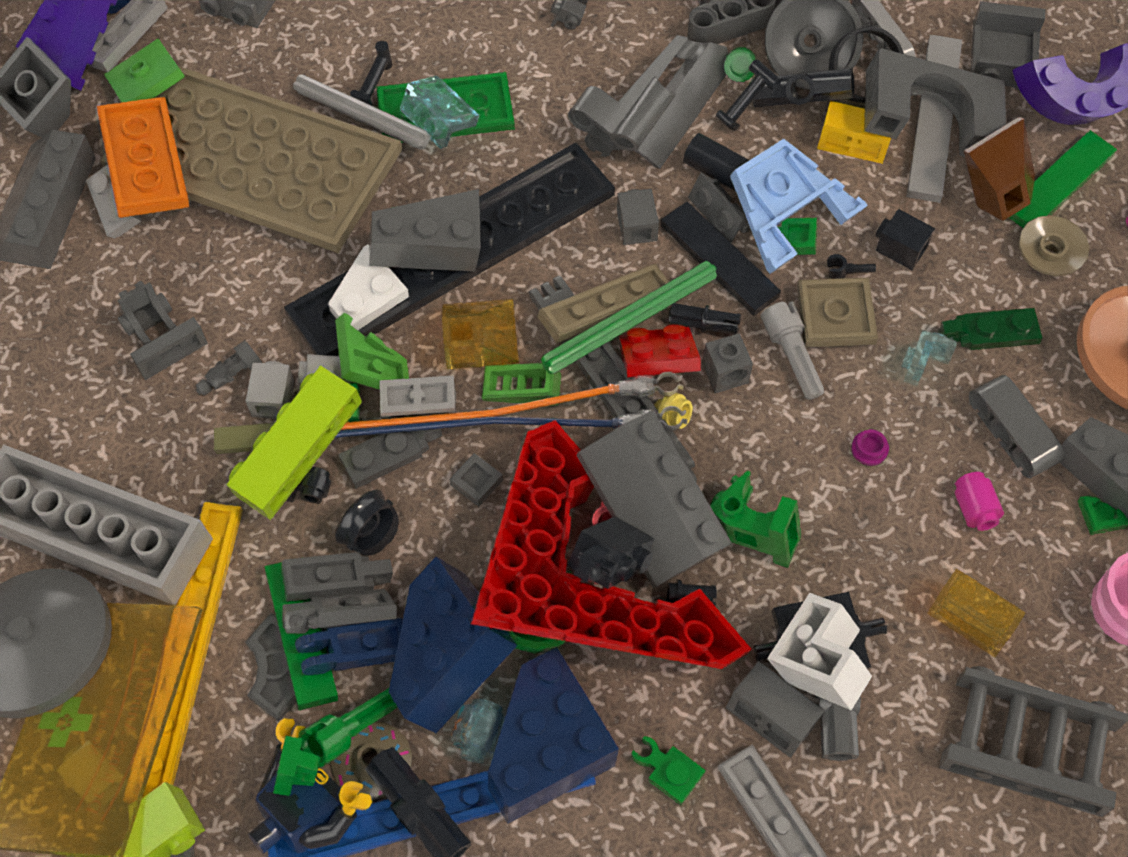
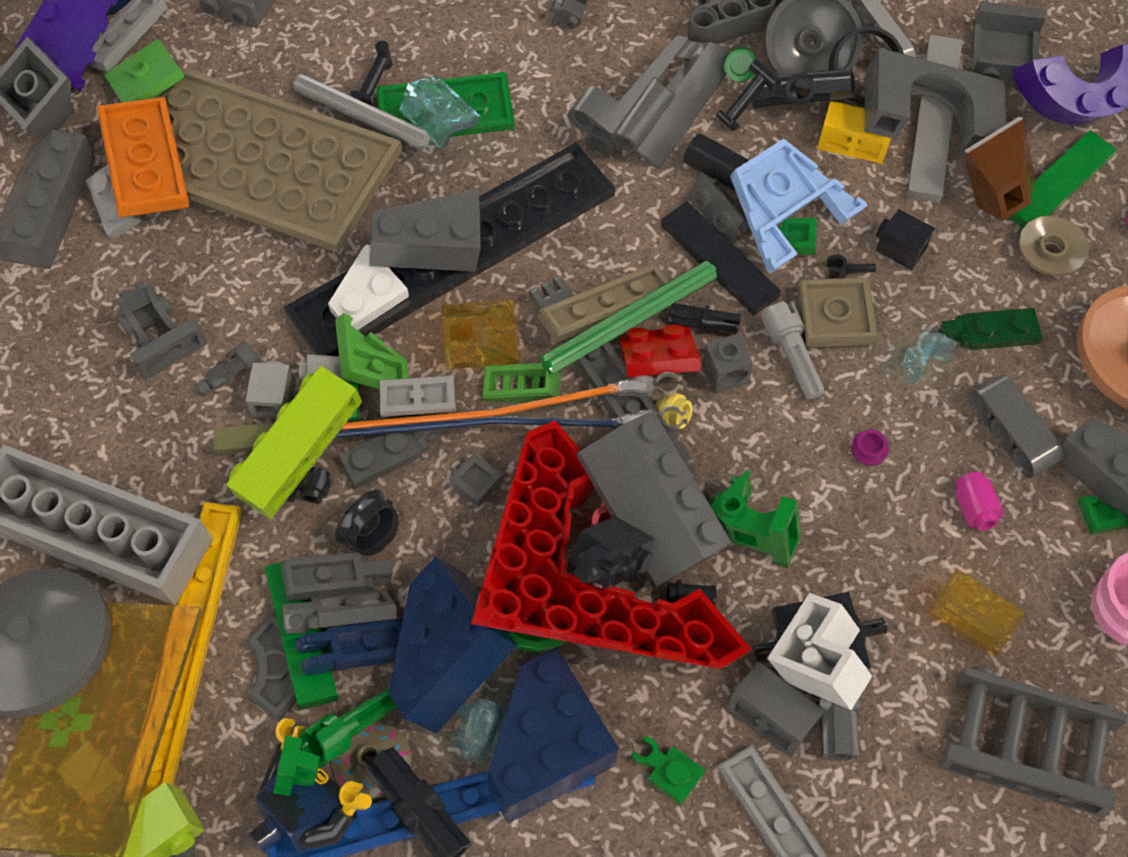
dark grey brick [617,189,659,245] -> none

